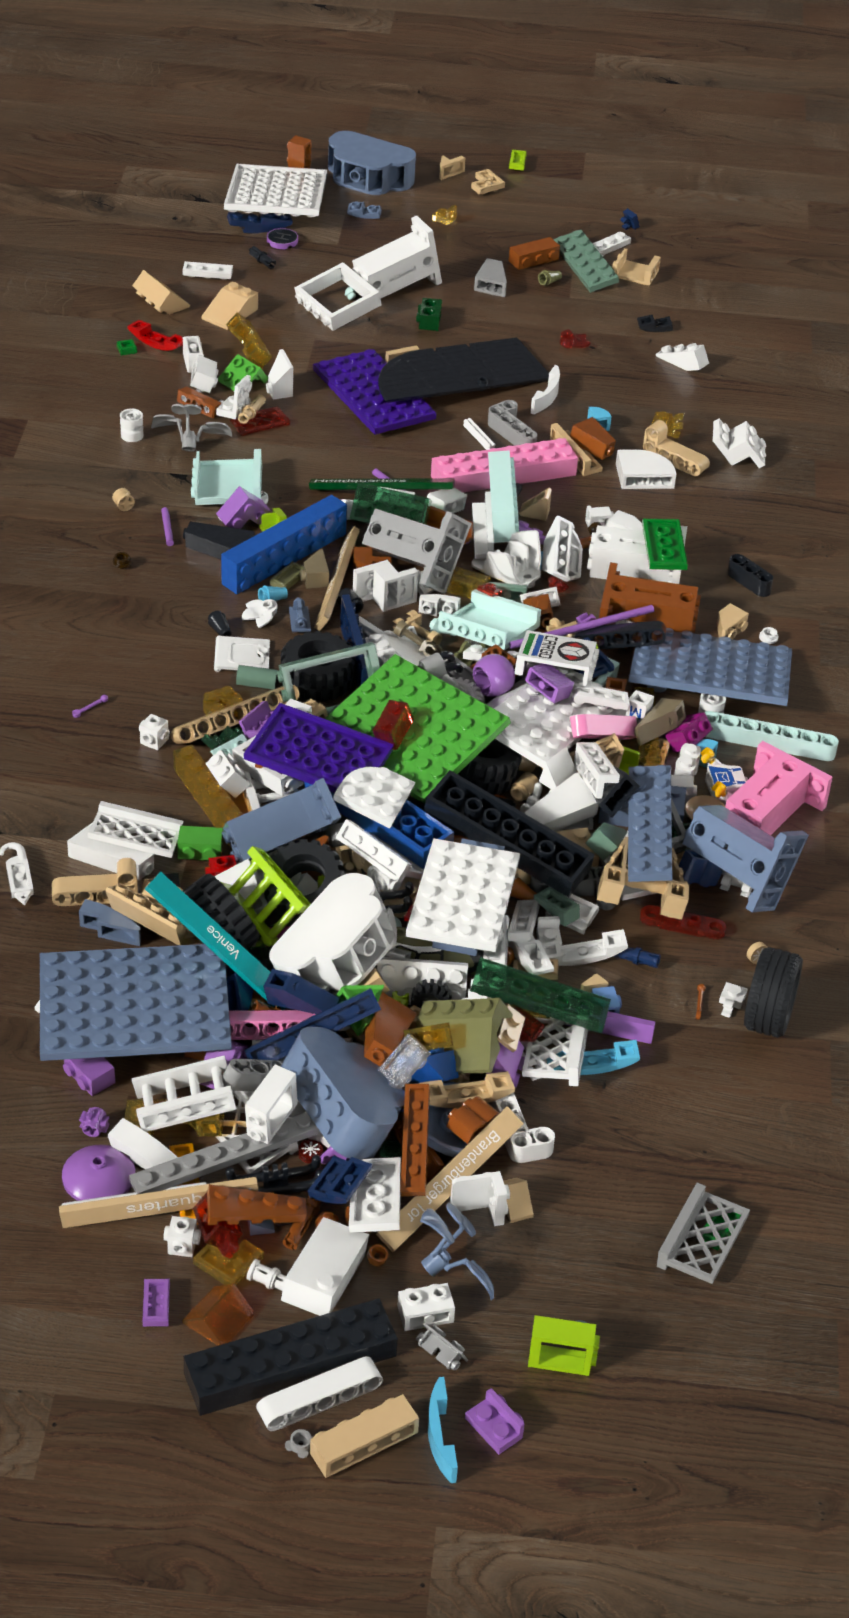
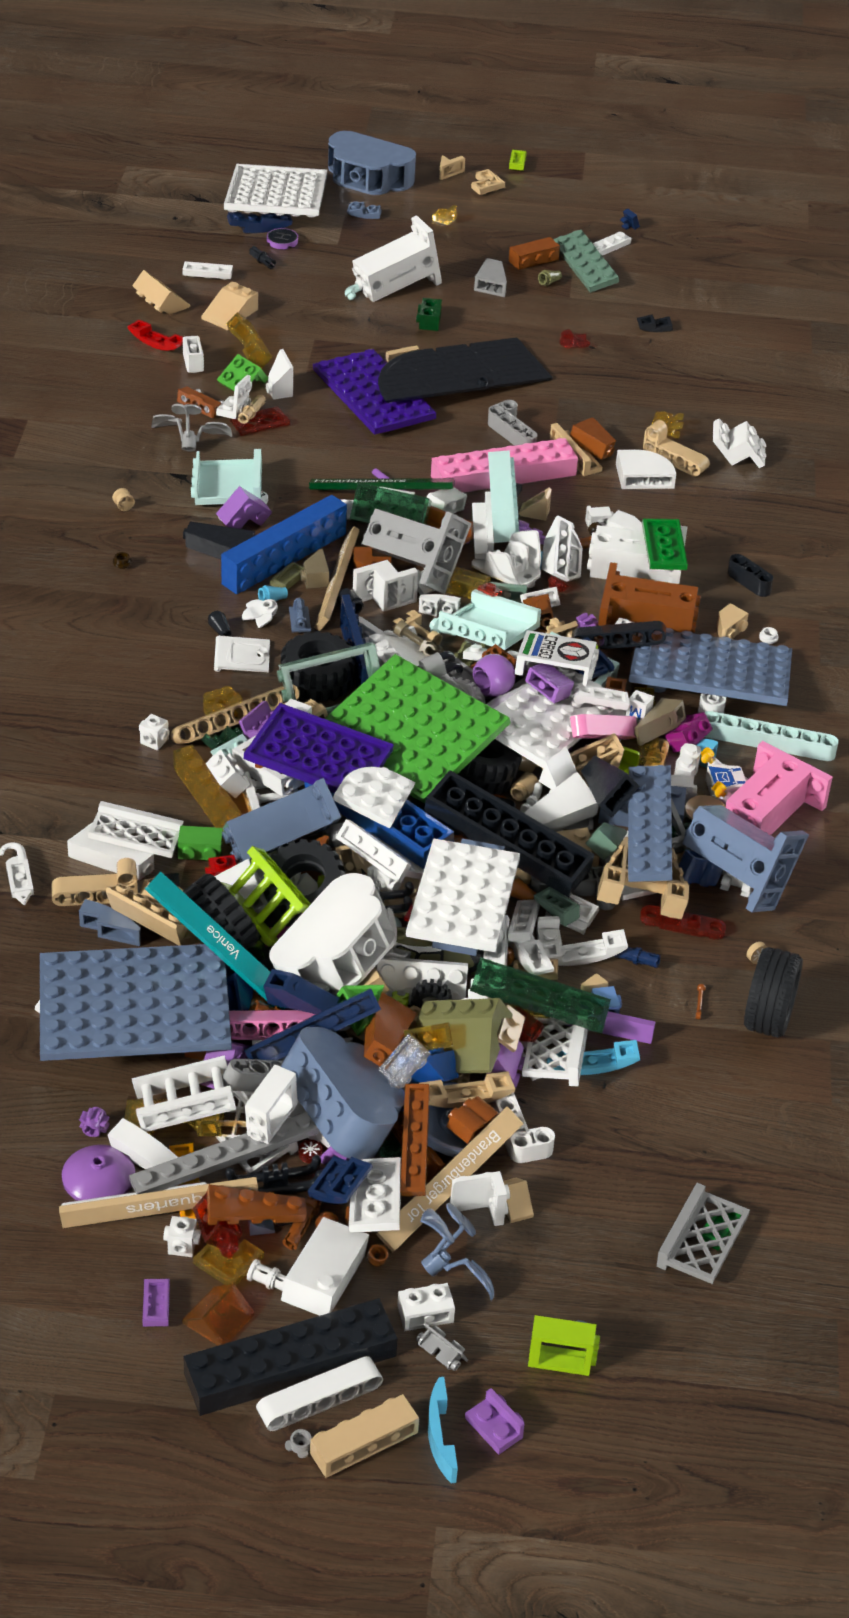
medium lavender brick [63,1057,115,1097] -> none
medium lavender hinge [72,695,108,718] -> none
green tile [117,339,137,356] -> none
white wheel [120,409,143,442] -> none
medium lavender bar [161,507,174,546] -> none
white brick [190,355,219,393] -> none
sand green brick [236,665,278,689] -> none
lime panel [259,508,287,532] -> none
dark orange brick [287,135,312,168] -> none
white window [295,263,381,331] -> none
clear red brick [372,700,414,750] -> none
white axle [463,418,496,450] -> none
medium lavender piece [509,605,654,649] -> none
white slope [531,365,560,414] -> none
white fence [574,742,620,798] -> none
medium azure brick [587,407,612,431] -> none
tan panel [612,248,661,286] -> none
white slope [656,343,709,371] -> none
white plate [719,982,747,1018] -> none

